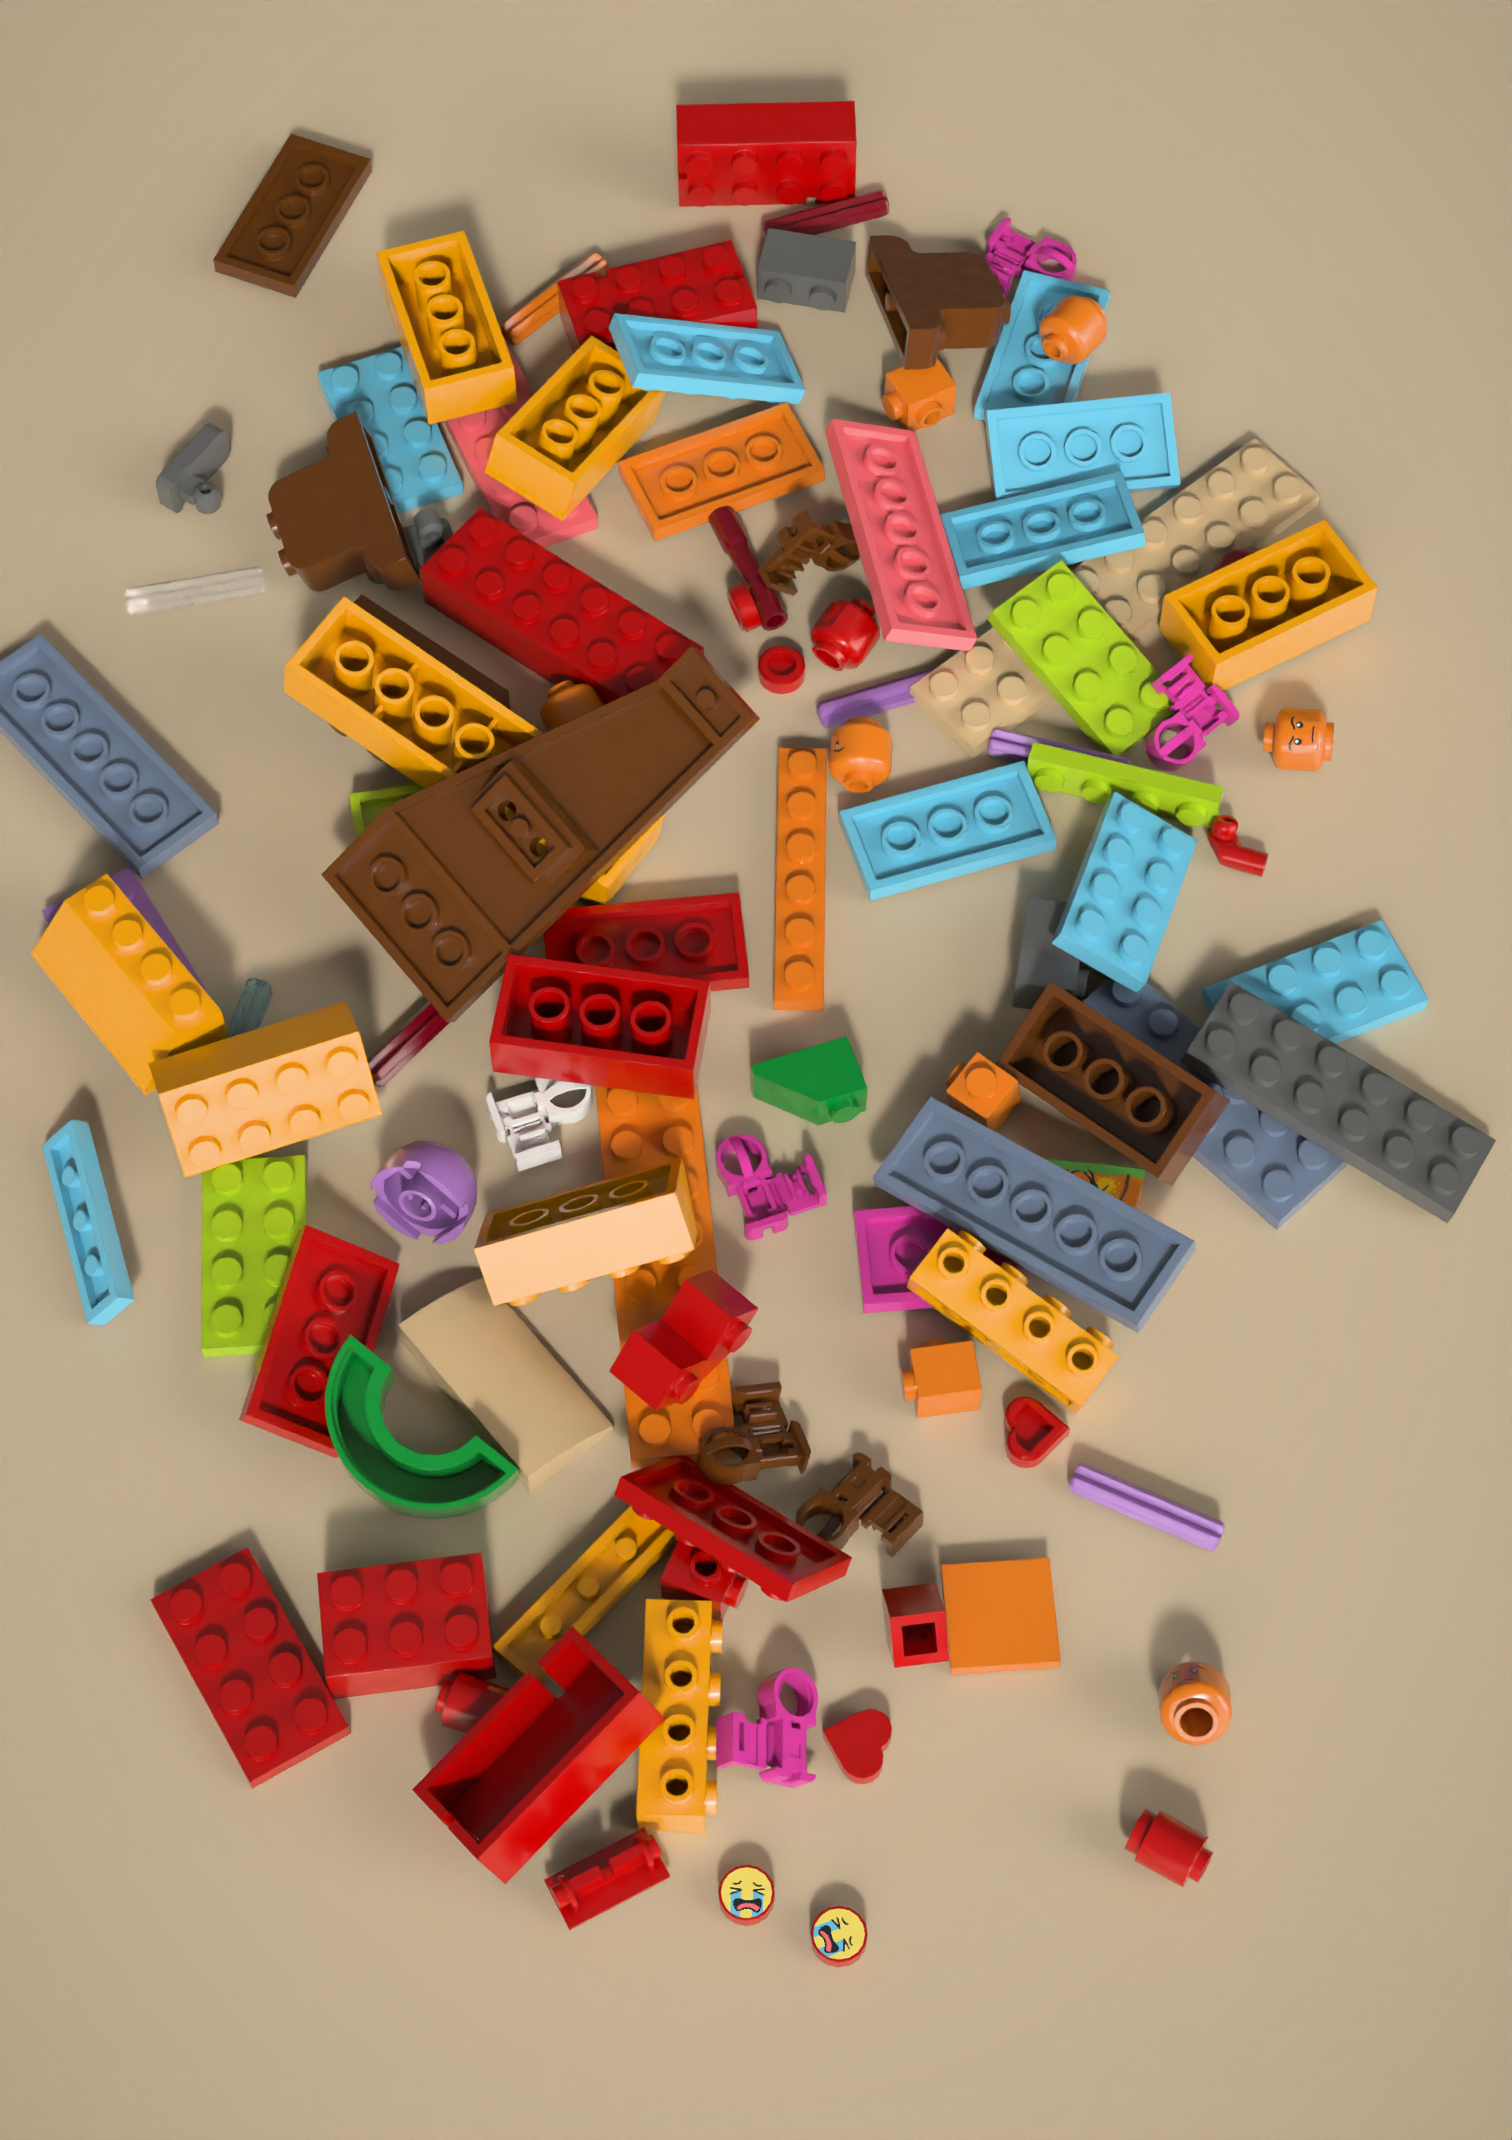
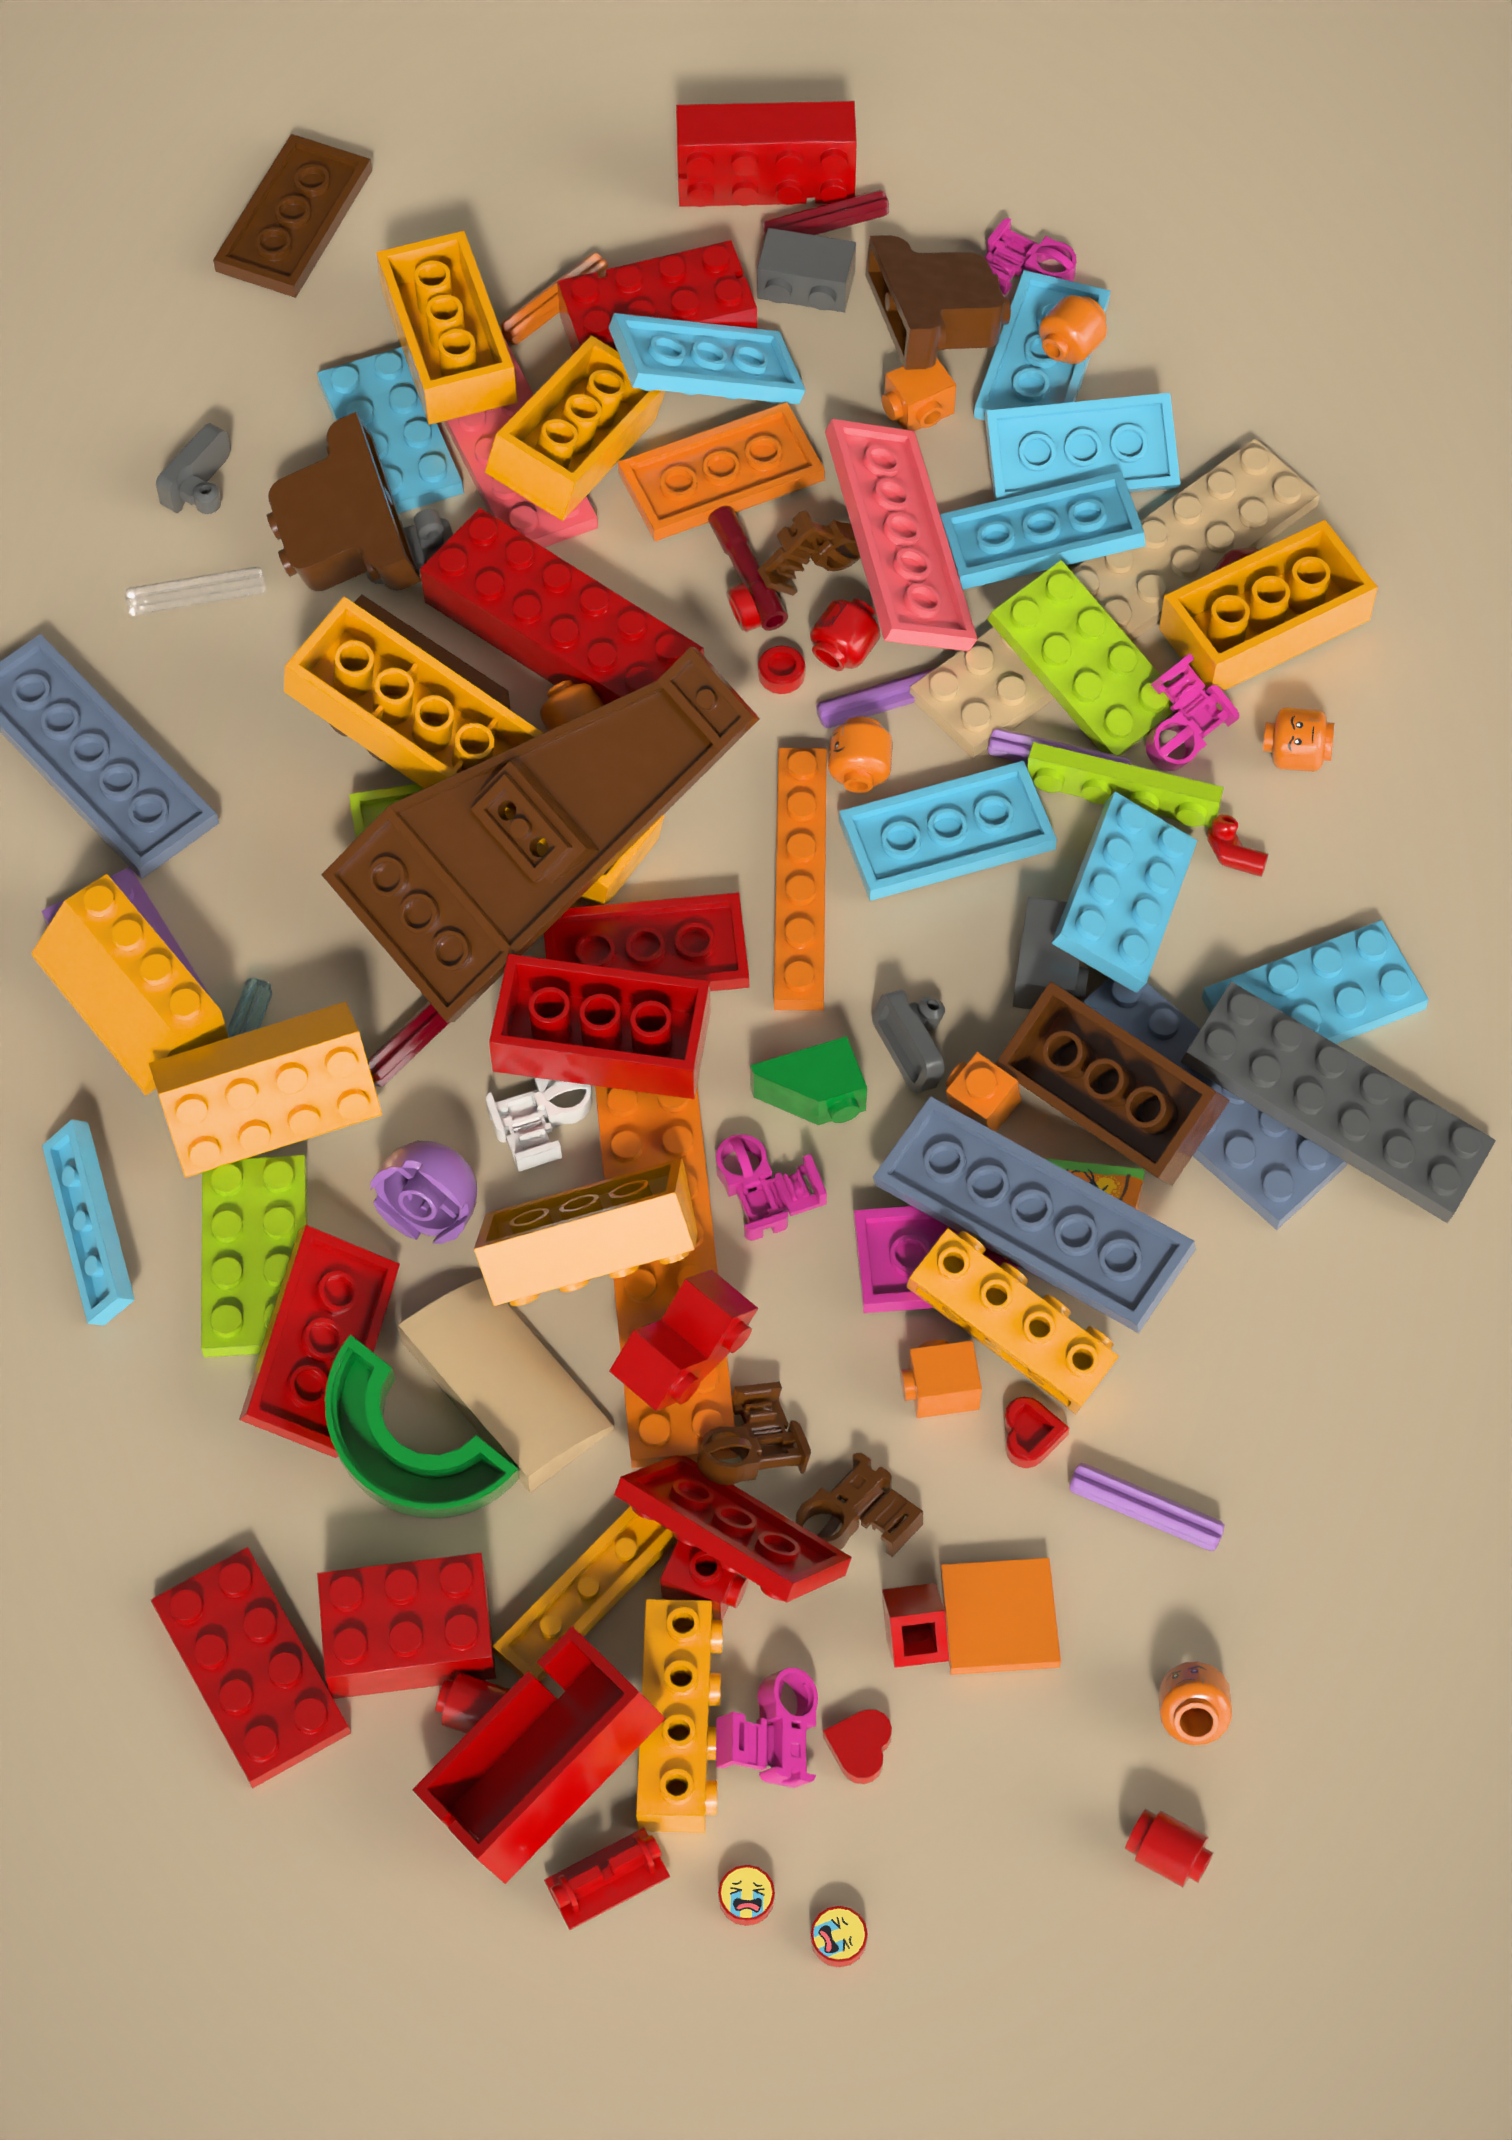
none -> dark grey piece [872,990,945,1093]

